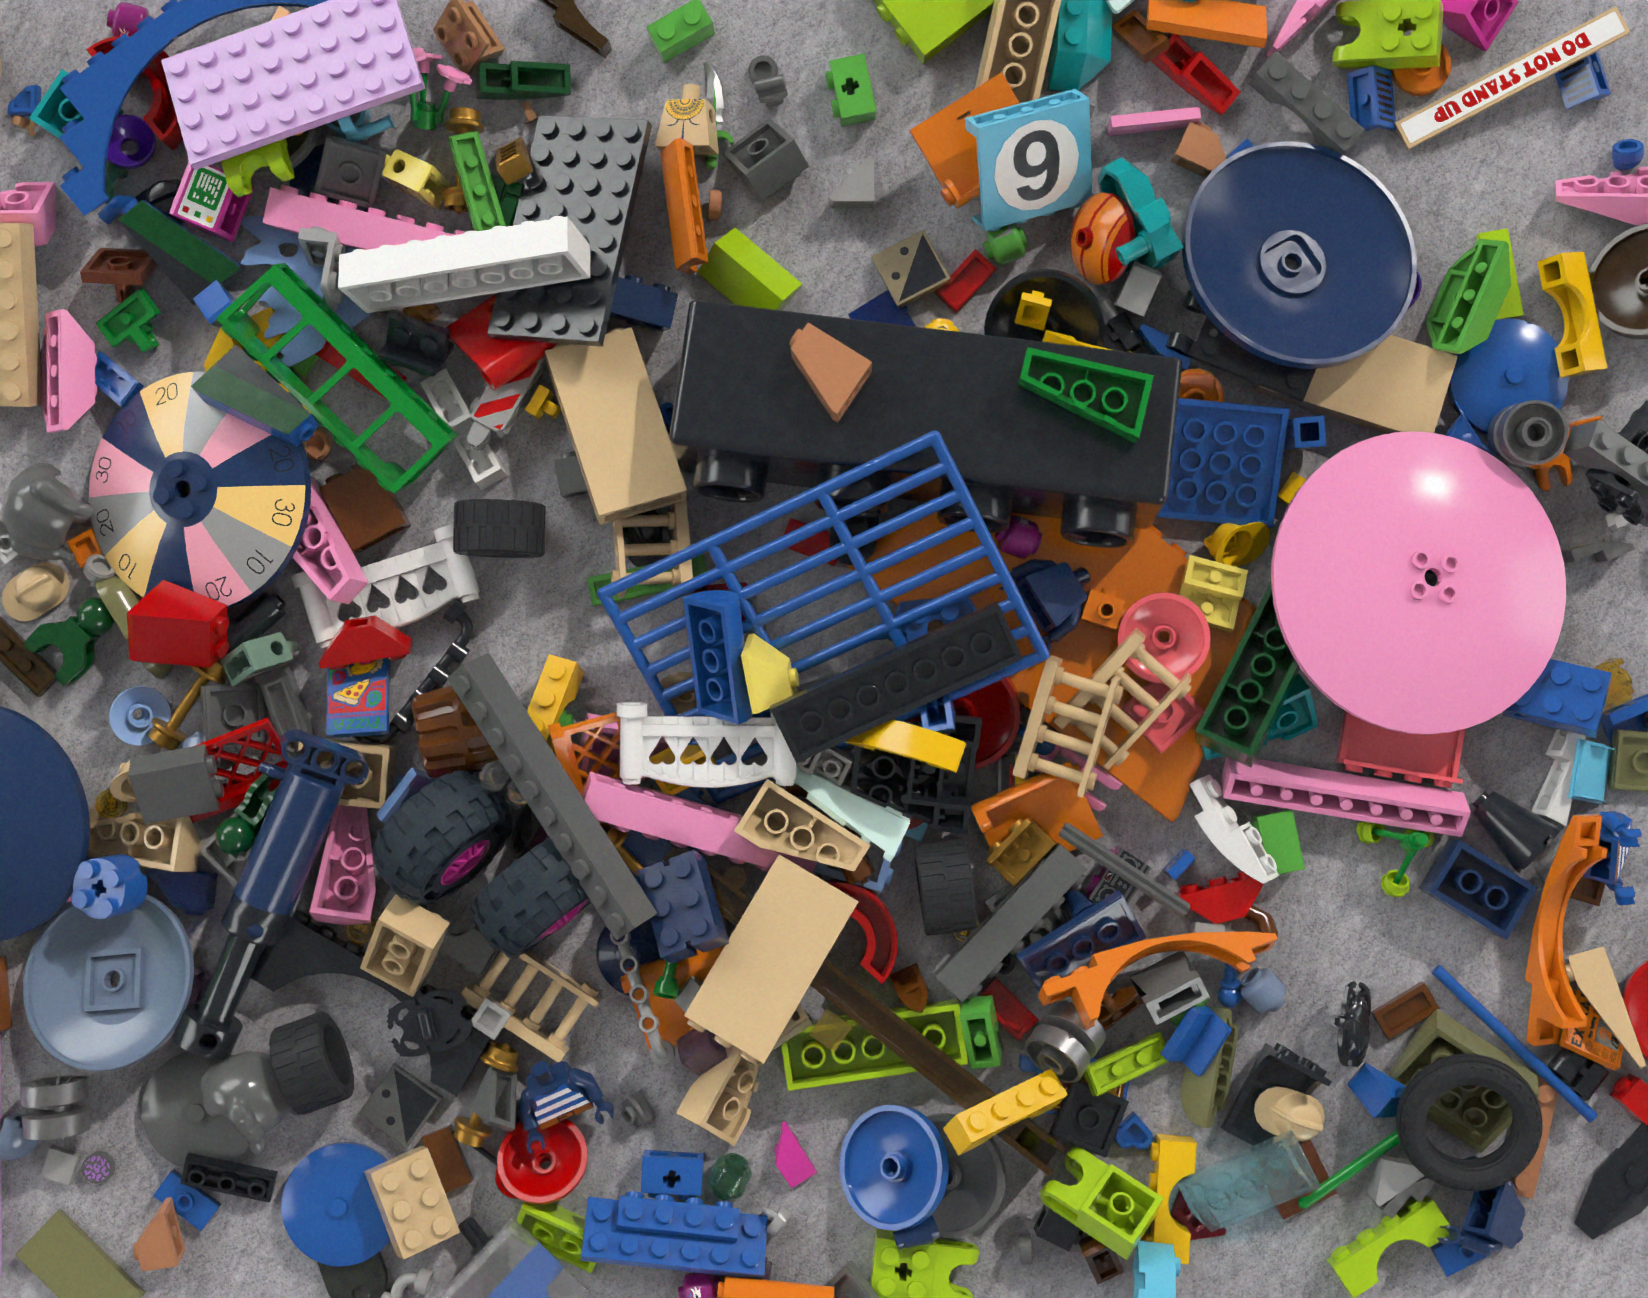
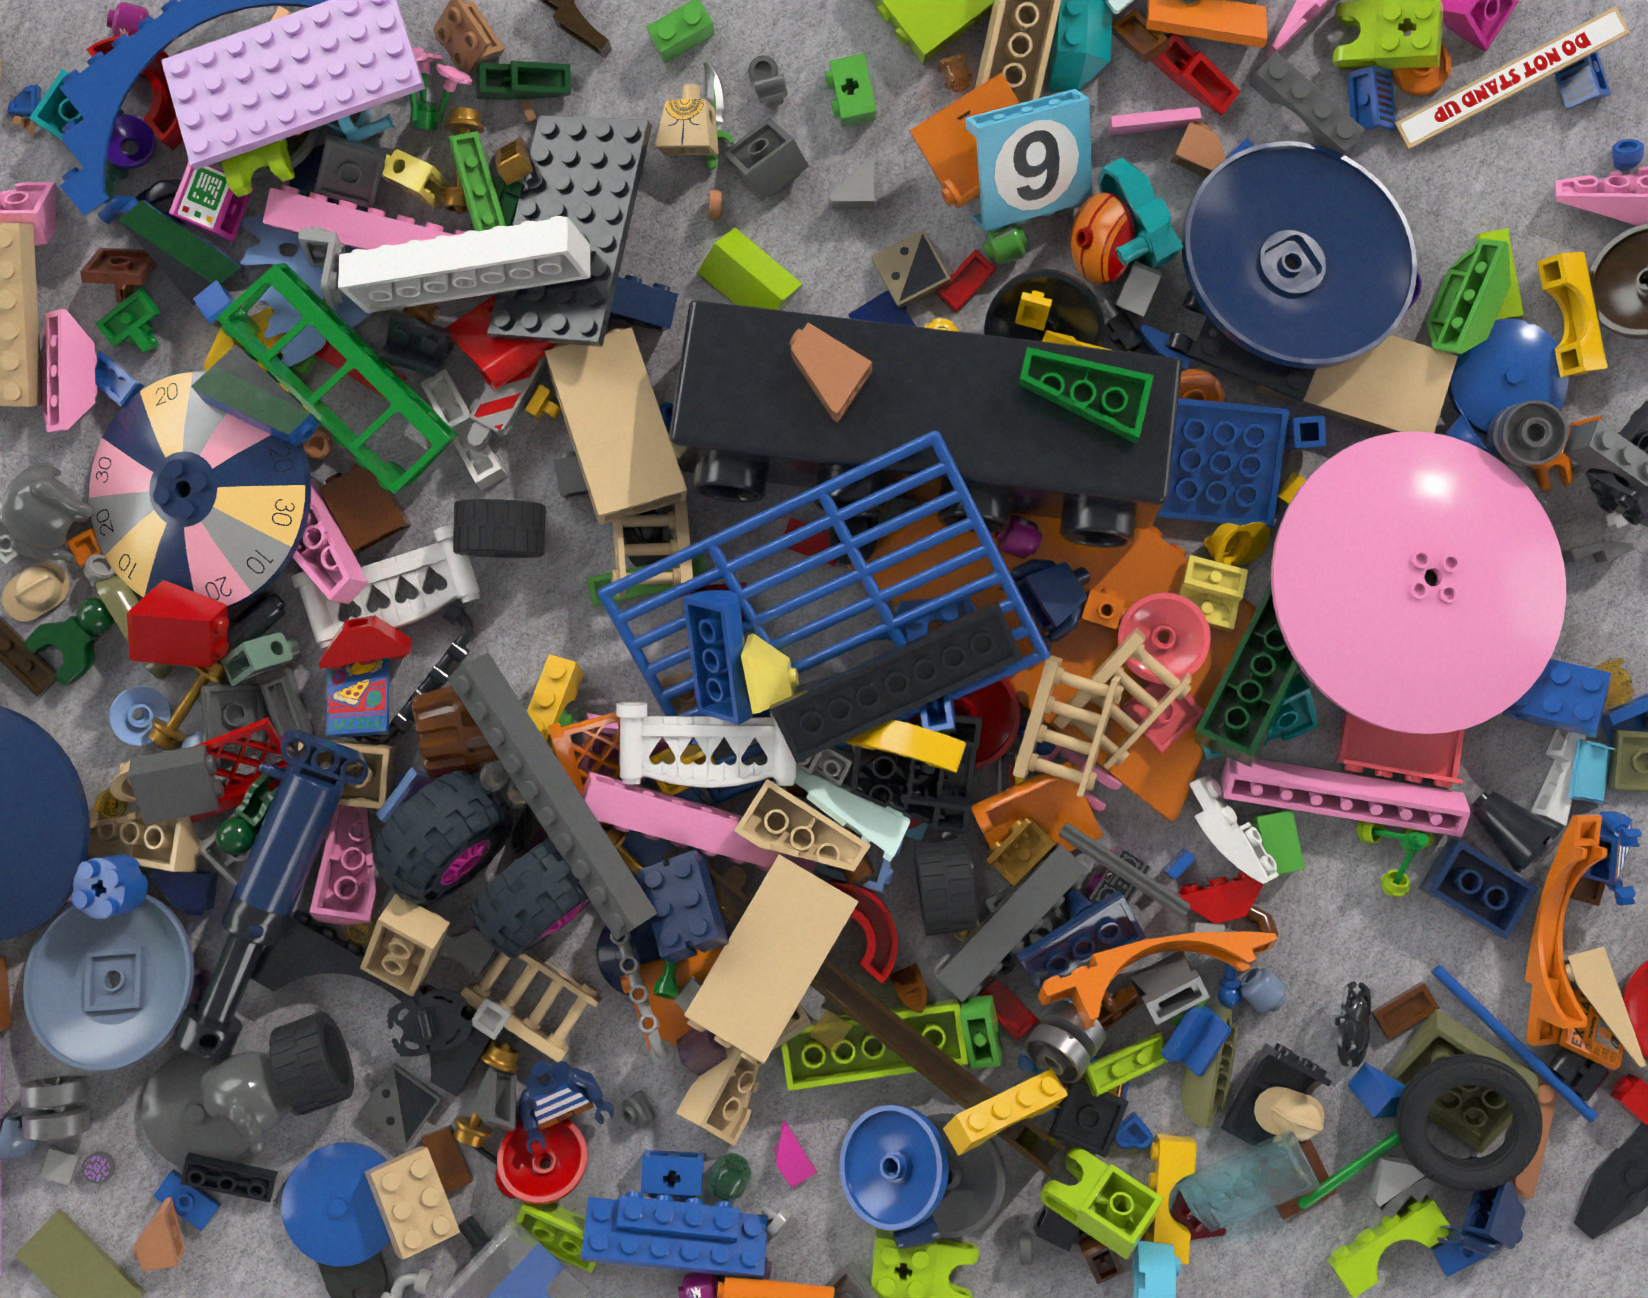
orange slope [660,138,708,274] -> none
none -> clear orange brick [938,53,973,92]

